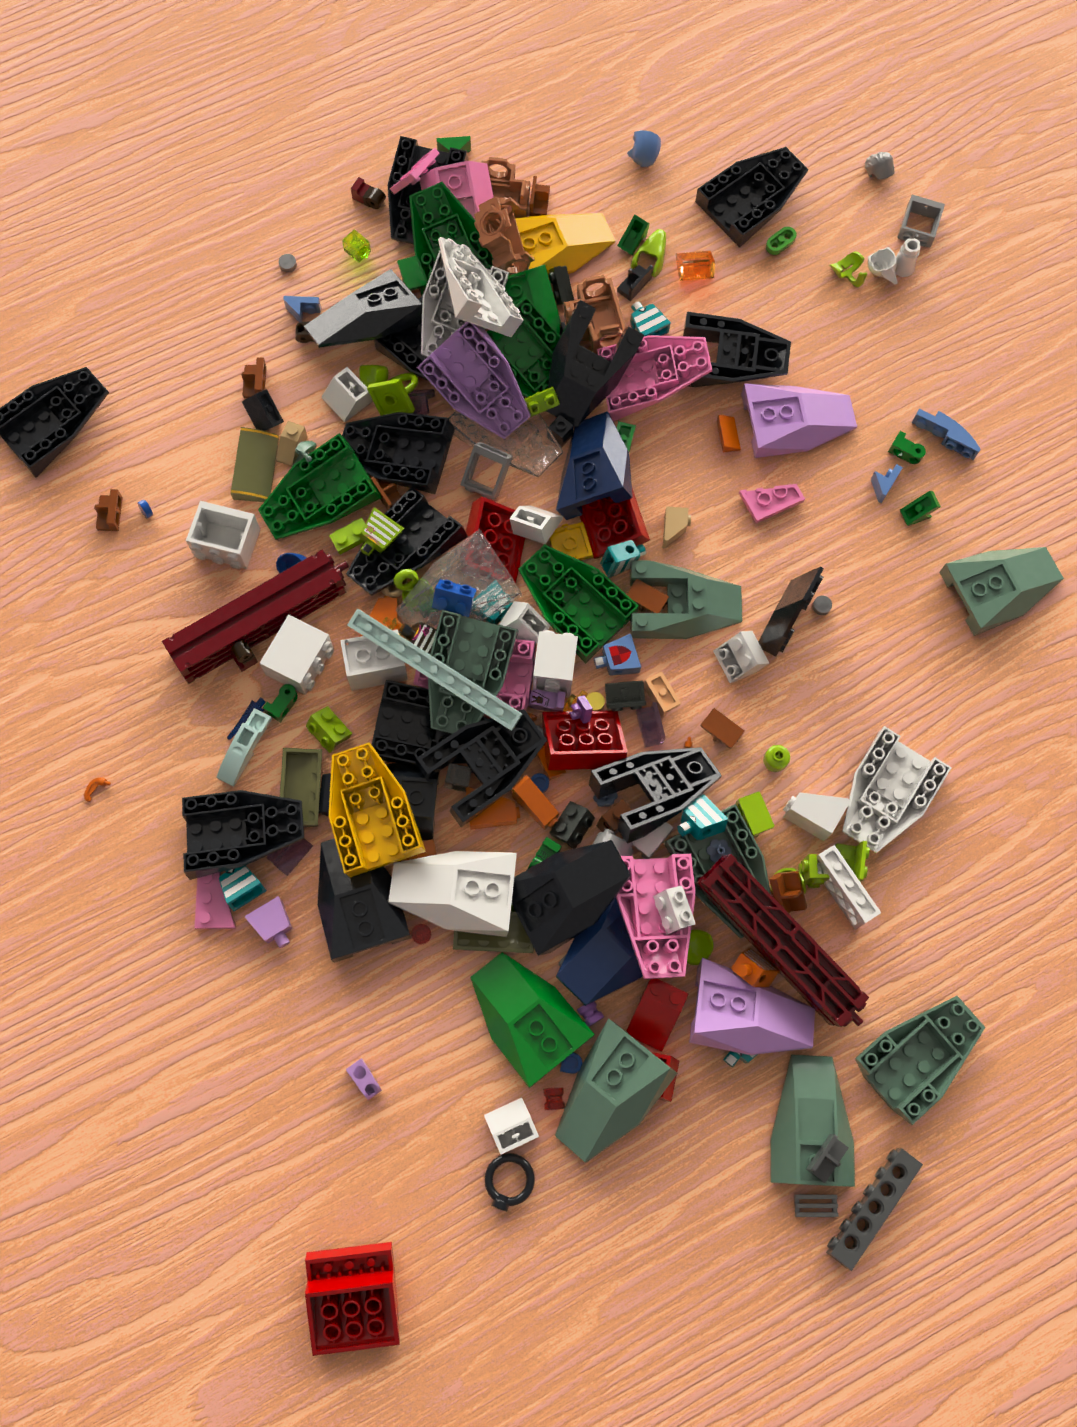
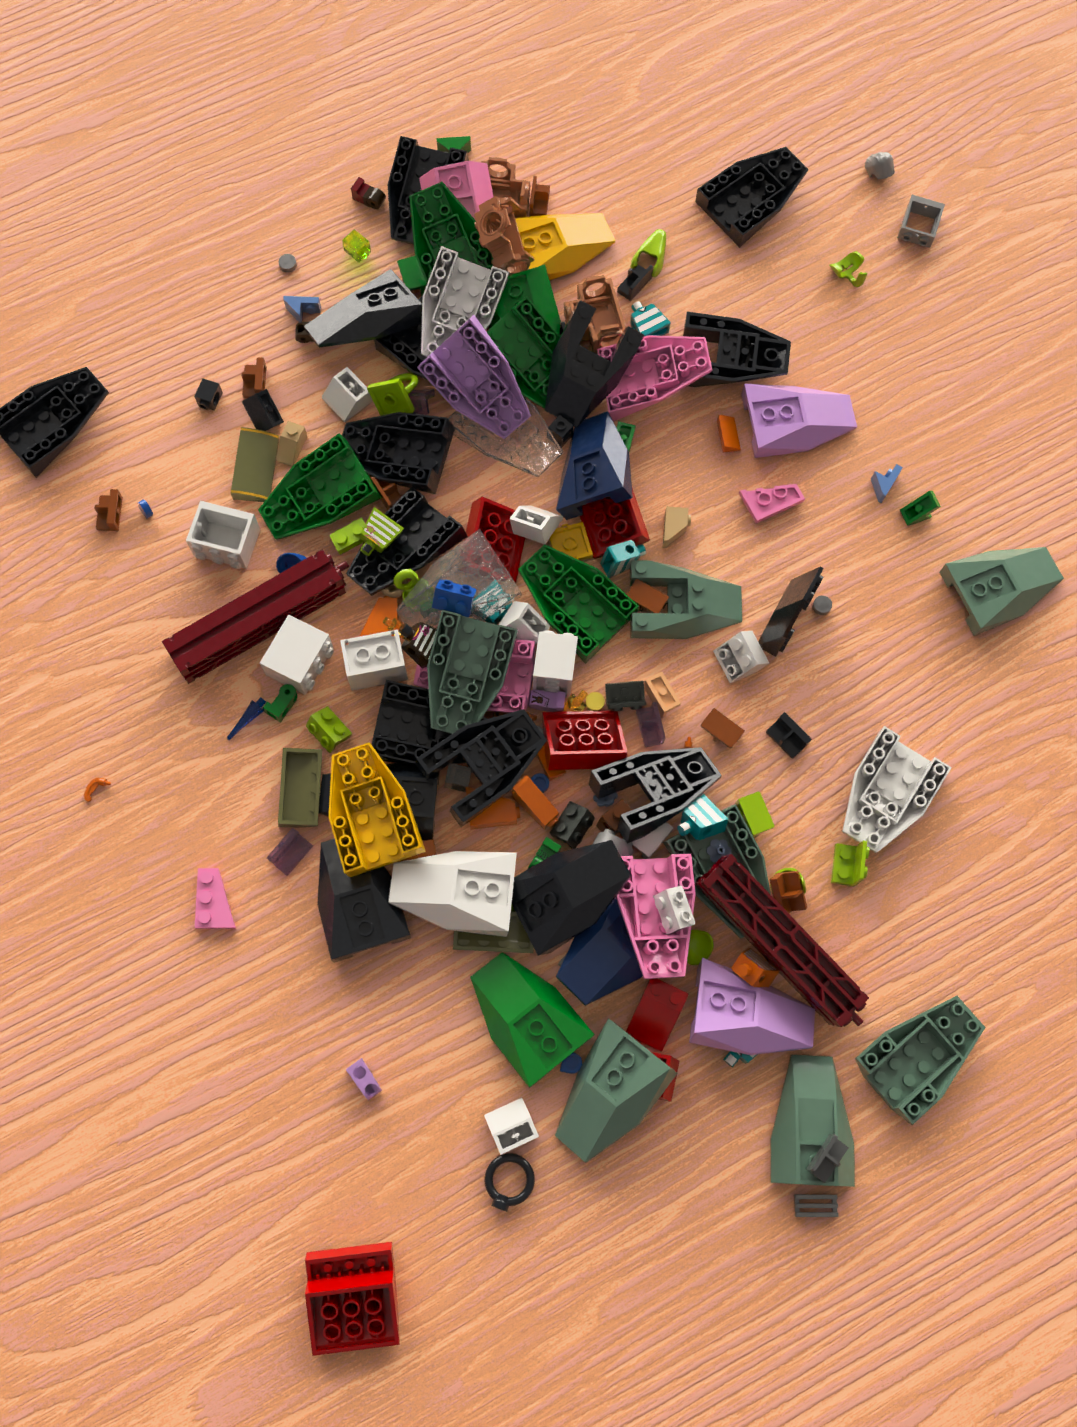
black wedge [182,790,305,880] -> none
light aqua slope [216,708,272,787] -> none
teal torso [219,866,267,911] -> none
dark brown leg [231,640,258,672] -> none
lavender torso [245,896,292,948] -> none
sand green helmet [293,441,317,465] -> none
light aqua plate [347,609,522,731] -> none
lime helmet [359,365,389,387] -> none
bright pink wing [390,148,439,194] -> none
clear red tile [411,924,432,945] -> none
white wedge [438,237,523,337] -> none
light grey window [460,442,513,500] -> none
lime hips [524,387,560,417] -> none
clear red wheel [543,1087,565,1110] -> none
pearl dark grey bracket [549,266,574,305] -> none
medium lavender tile [569,695,593,723] -> none
medium lavender wheel [577,1001,604,1027] -> none
medium blue torso [594,634,641,676] -> none
green slope [617,214,650,255] -> none
medium blue piece [627,130,661,167] -> none
clear orange tile [676,251,715,281] -> none
lime head [763,745,790,772] -> none
bright green plate [766,227,797,255] -> none
white slope [783,792,851,841] -> none
lime bracket [798,854,830,888] -> none
white fence [816,845,881,929] -> none
dark grey brick [826,1148,923,1271] -> none
white piece [868,247,898,284] -> none
green leg [888,431,926,464] -> none
white plant [895,238,921,277] -> none
medium blue slope [912,409,980,460] -> none
none -> black brick [194,378,223,411]
none -> black panel [766,712,812,758]

